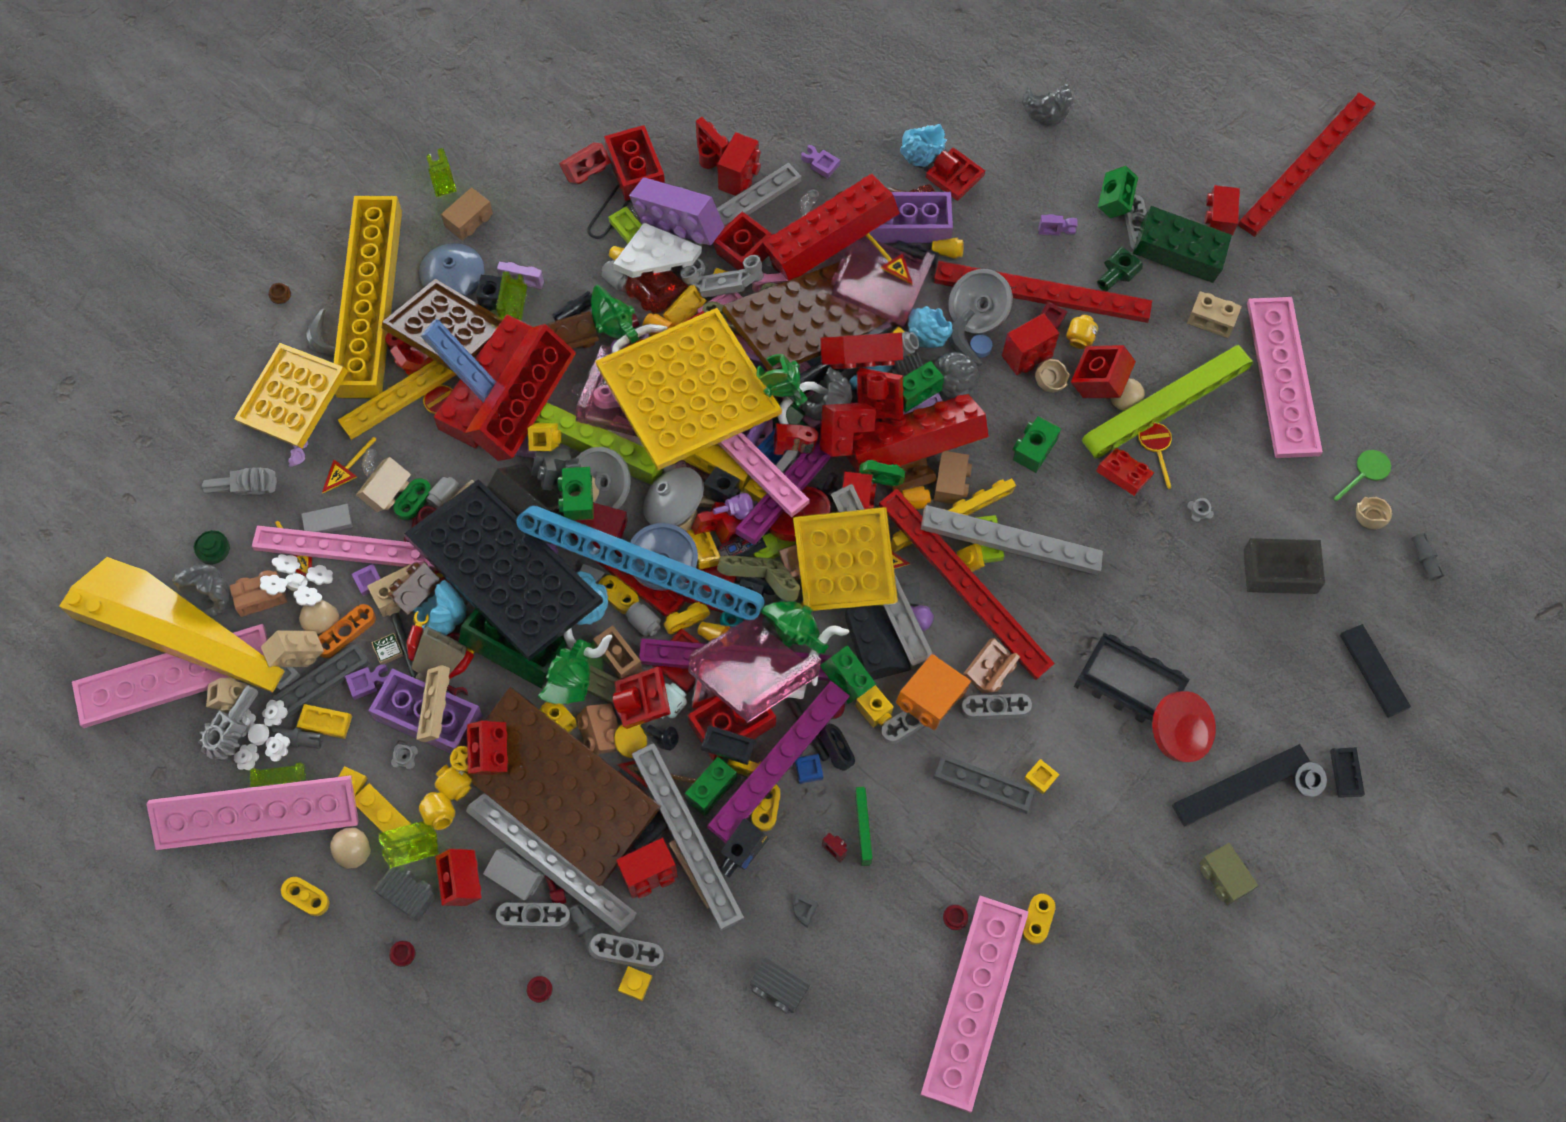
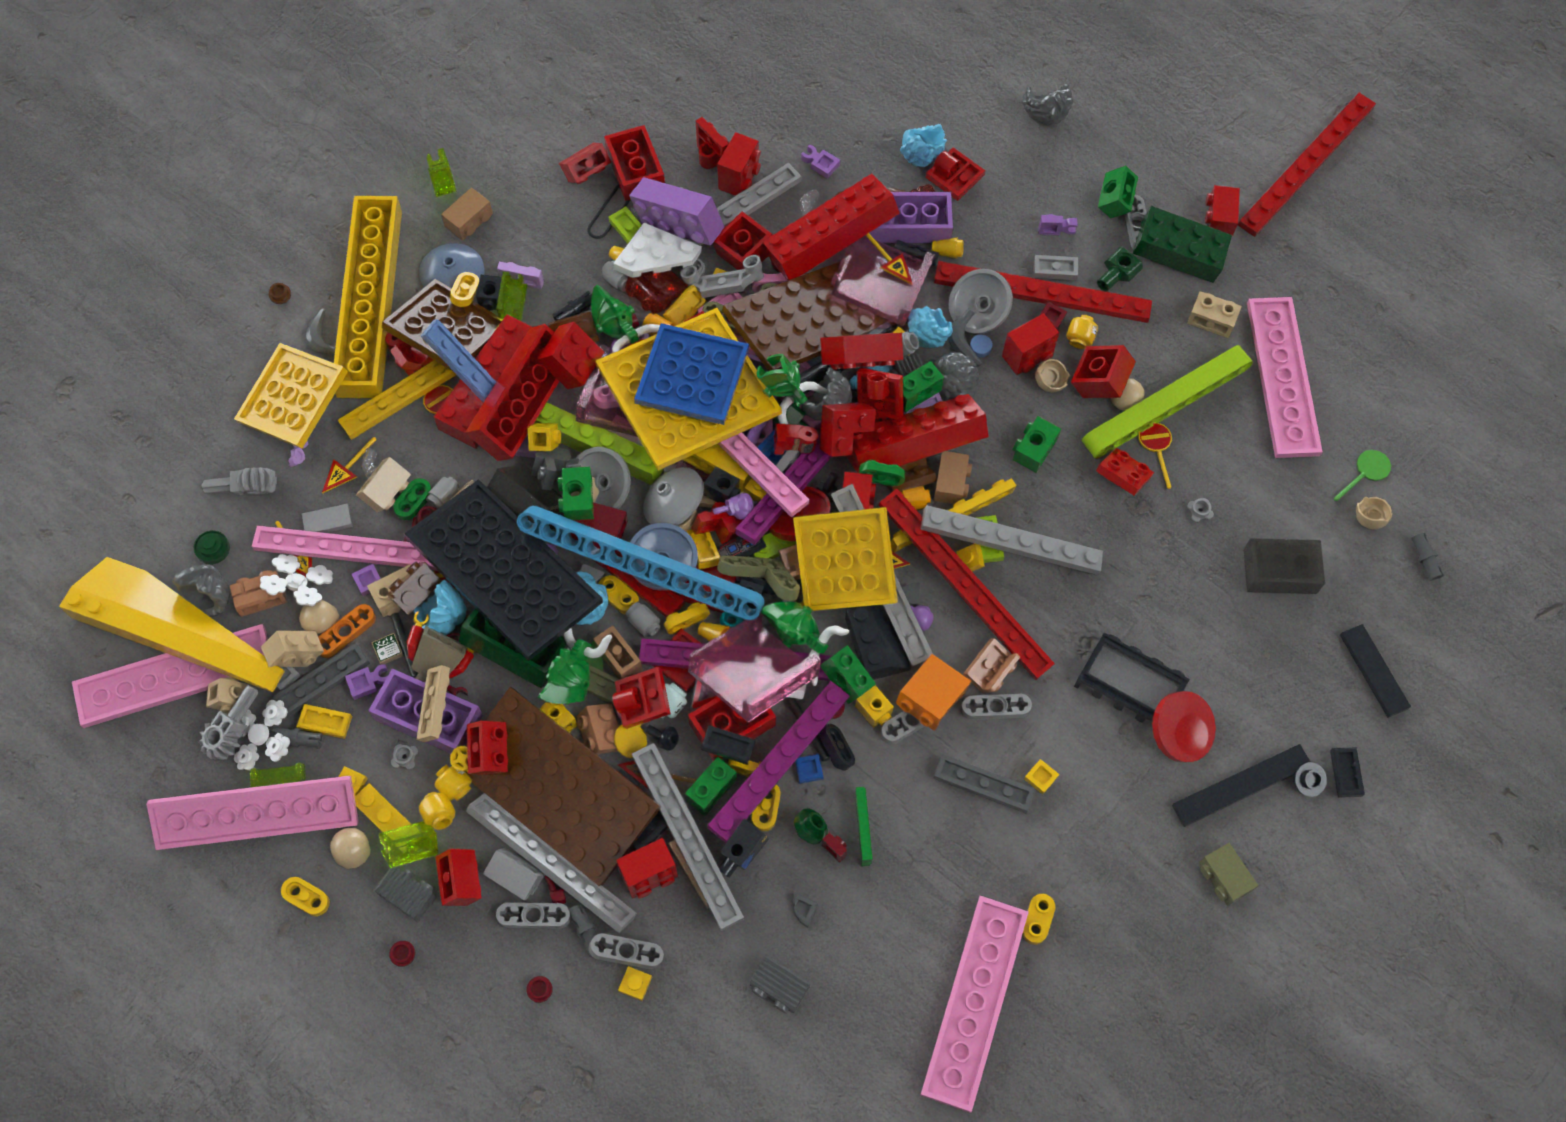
dark red plate [943,905,968,931] -> none
none -> yellow plate [450,272,479,307]
none -> red brick [537,322,604,389]
none -> blue plate [634,323,749,425]
none -> dark green plate [794,808,828,845]
none -> light grey plate [1034,255,1078,280]

